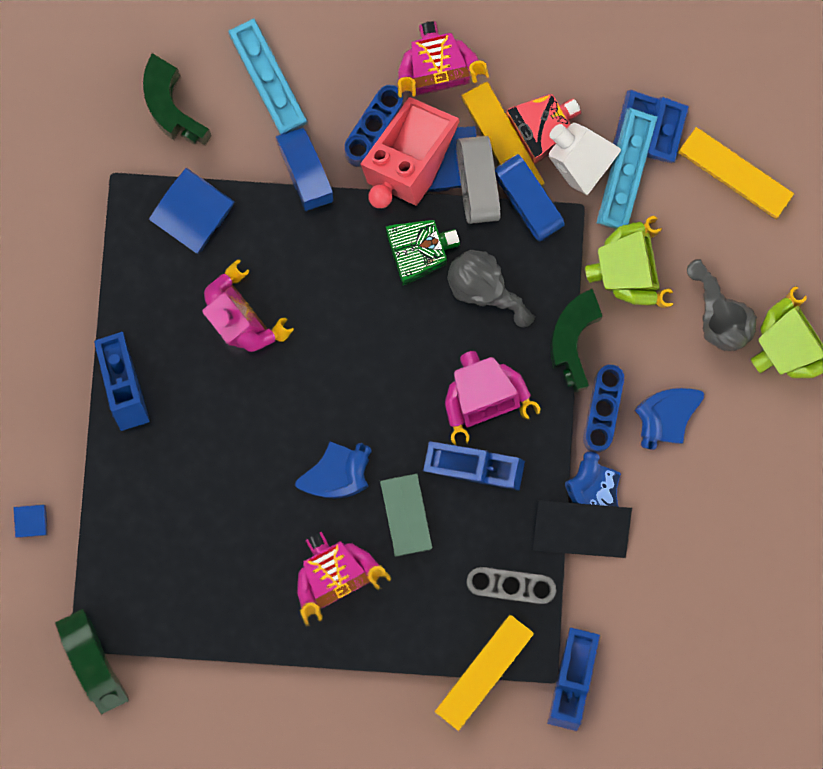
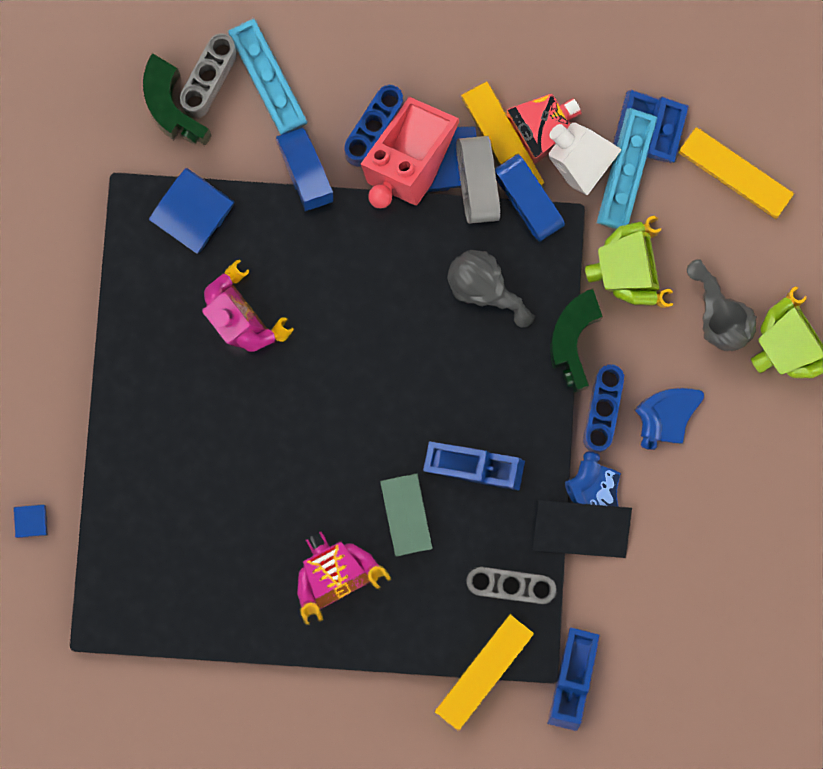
dark green arch [55,609,129,714] -> none
blue slope [94,332,150,431] -> none
blue arm [295,442,371,498] -> none
torso [386,220,460,286] -> none
torso [398,21,489,98] -> none
torso [445,351,540,445] -> none
none -> light grey beam [180,33,237,118]

